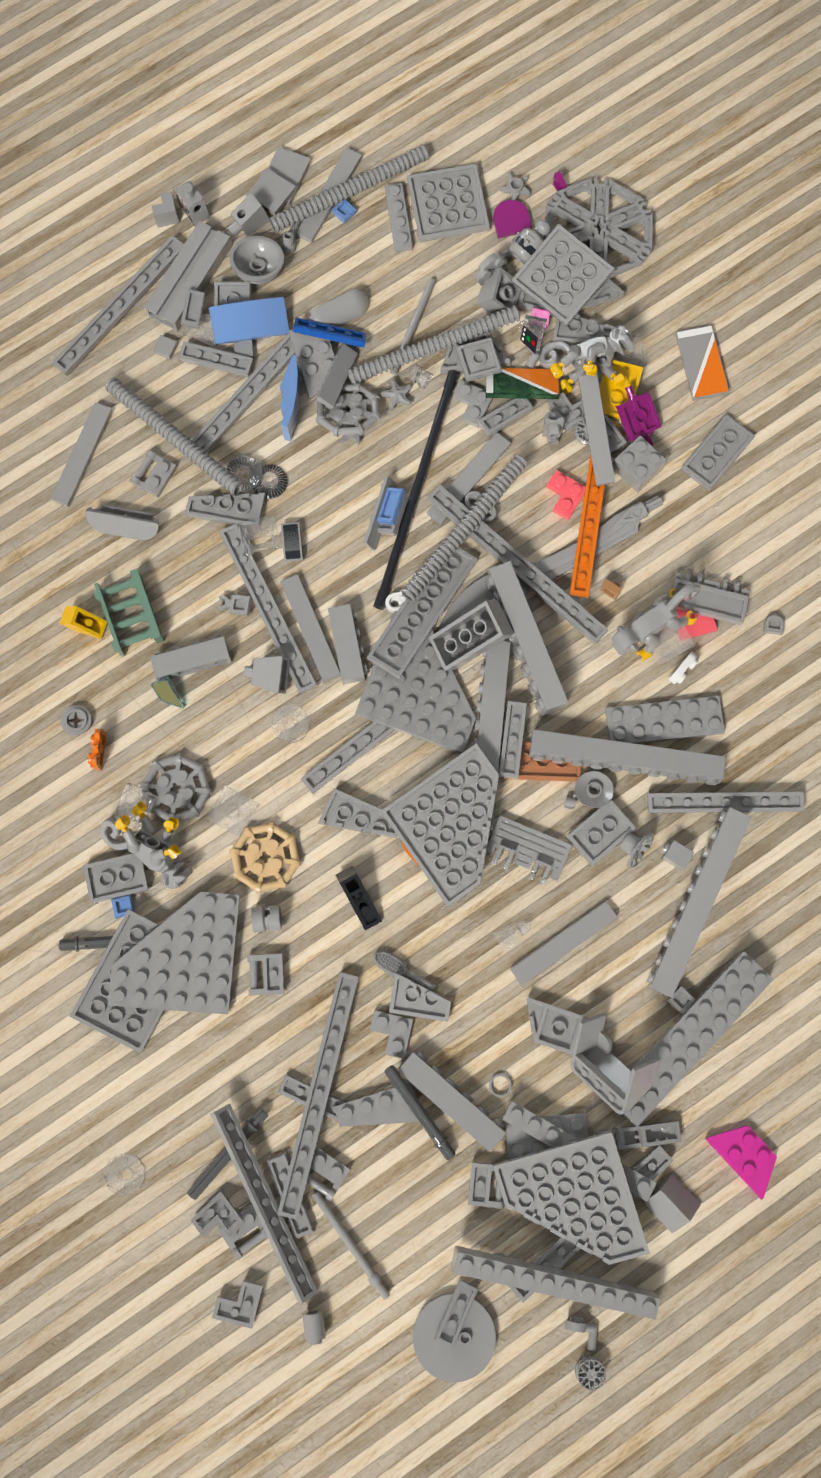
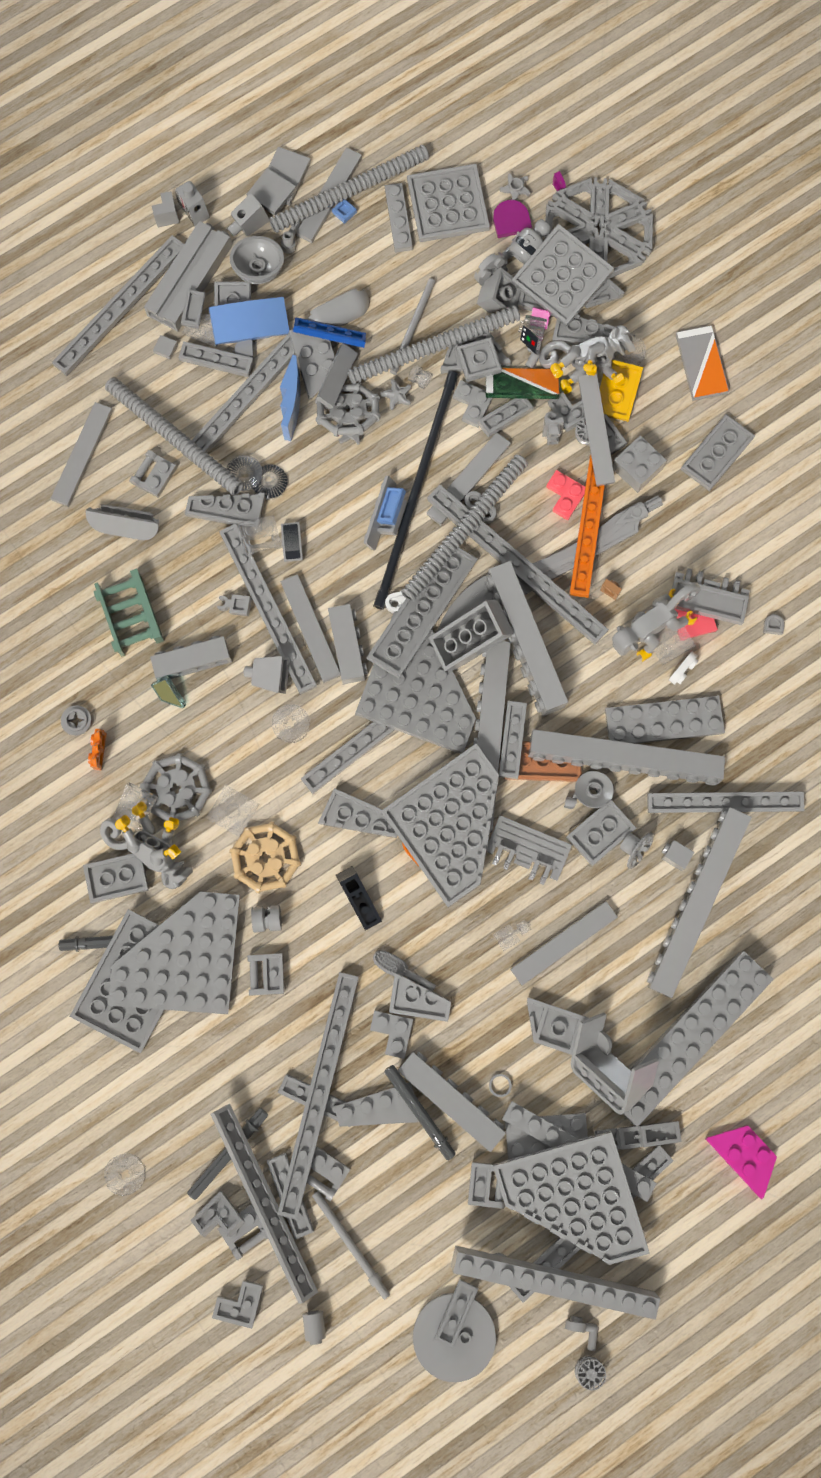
yellow slope [59,606,107,639] -> none
medium blue tile [111,895,135,919] -> none
magenta plate [616,385,662,446] -> none
light grey slope [643,1173,701,1233] -> none
light grey plate [667,986,696,1015] -> none

